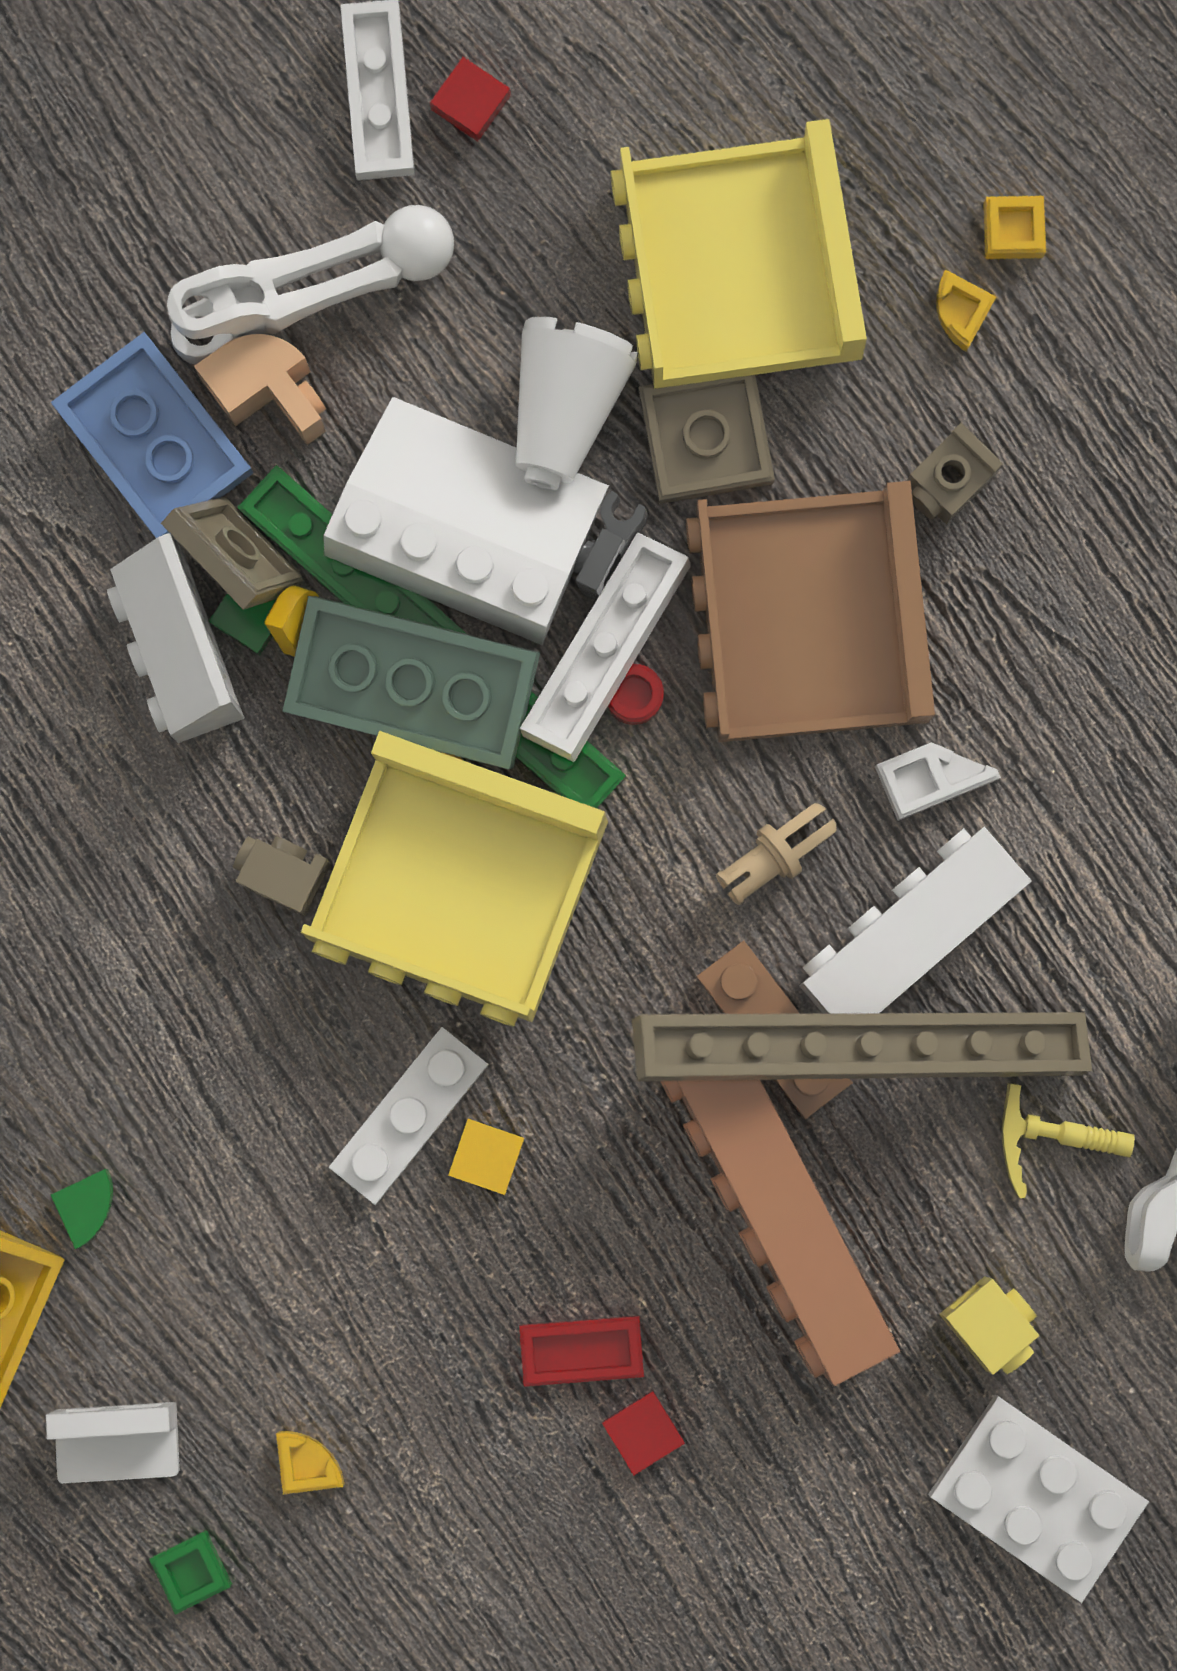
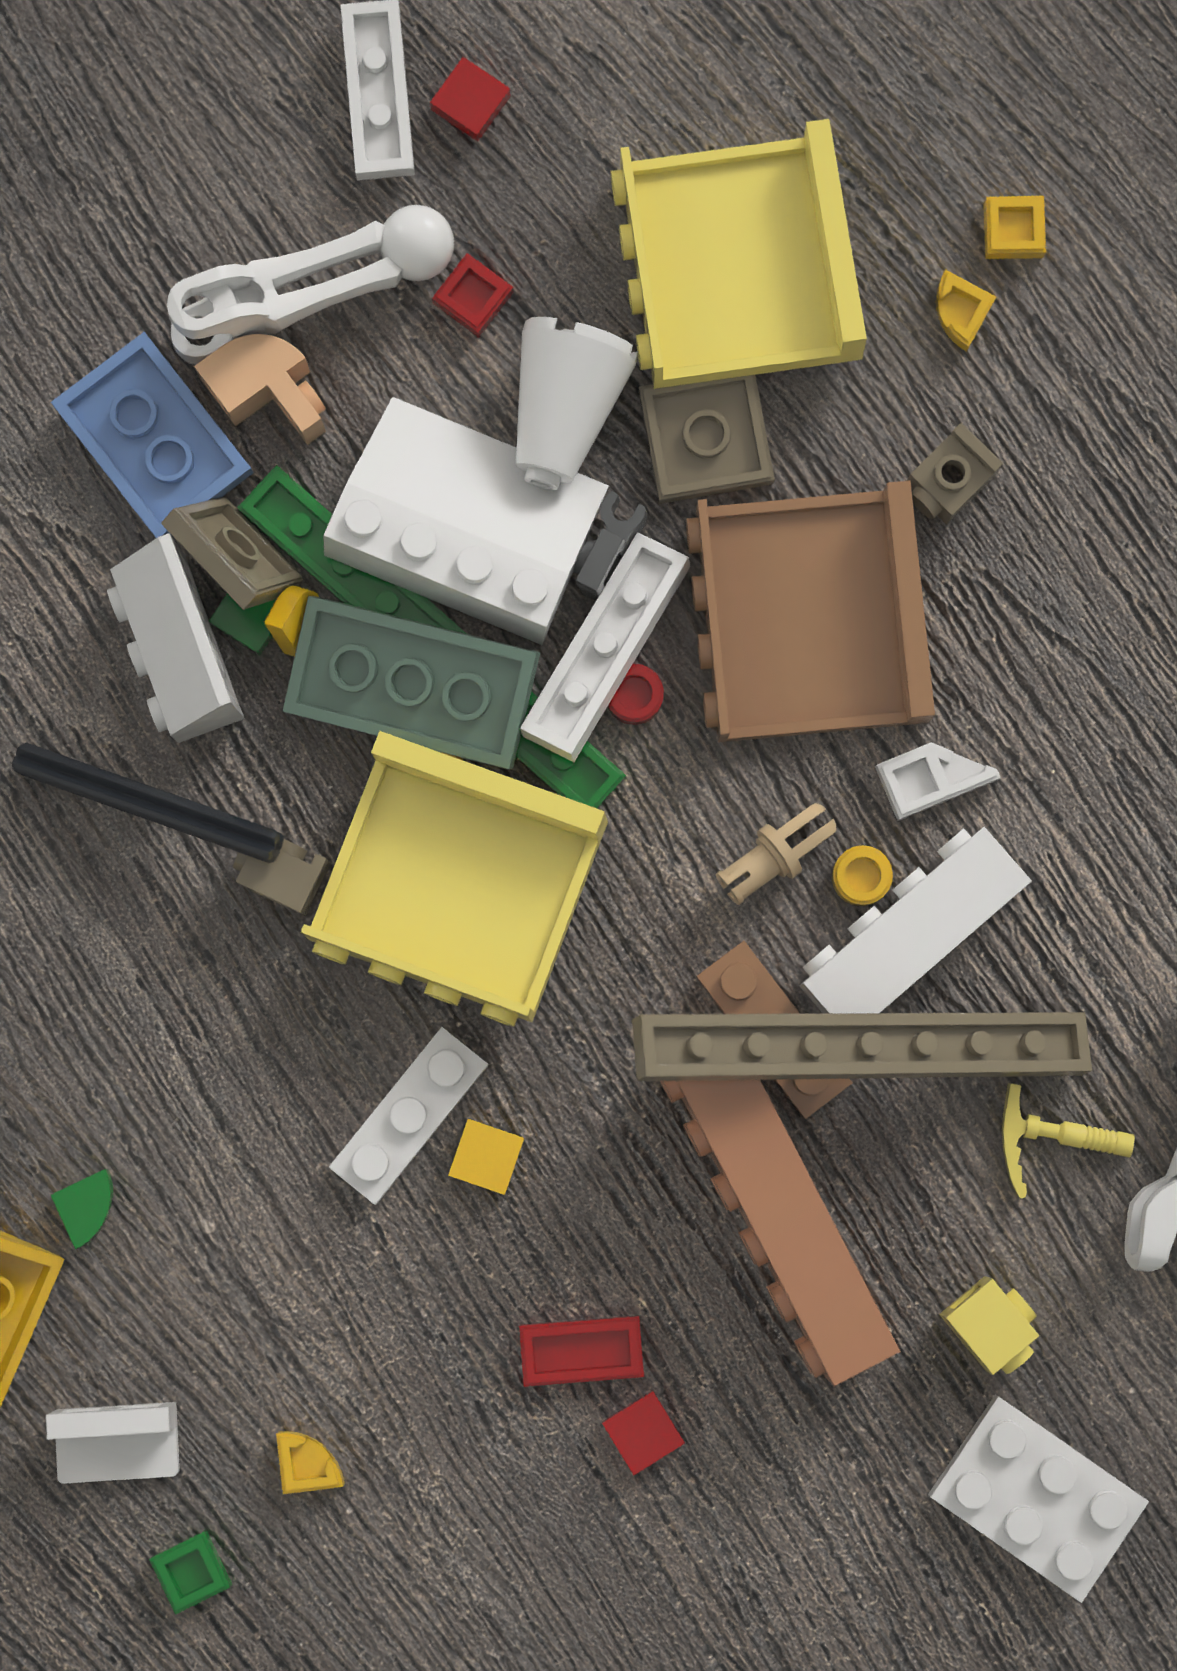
none -> black axle [12,743,284,863]
none -> red tile [432,253,514,338]
none -> yellow tile [832,845,893,906]

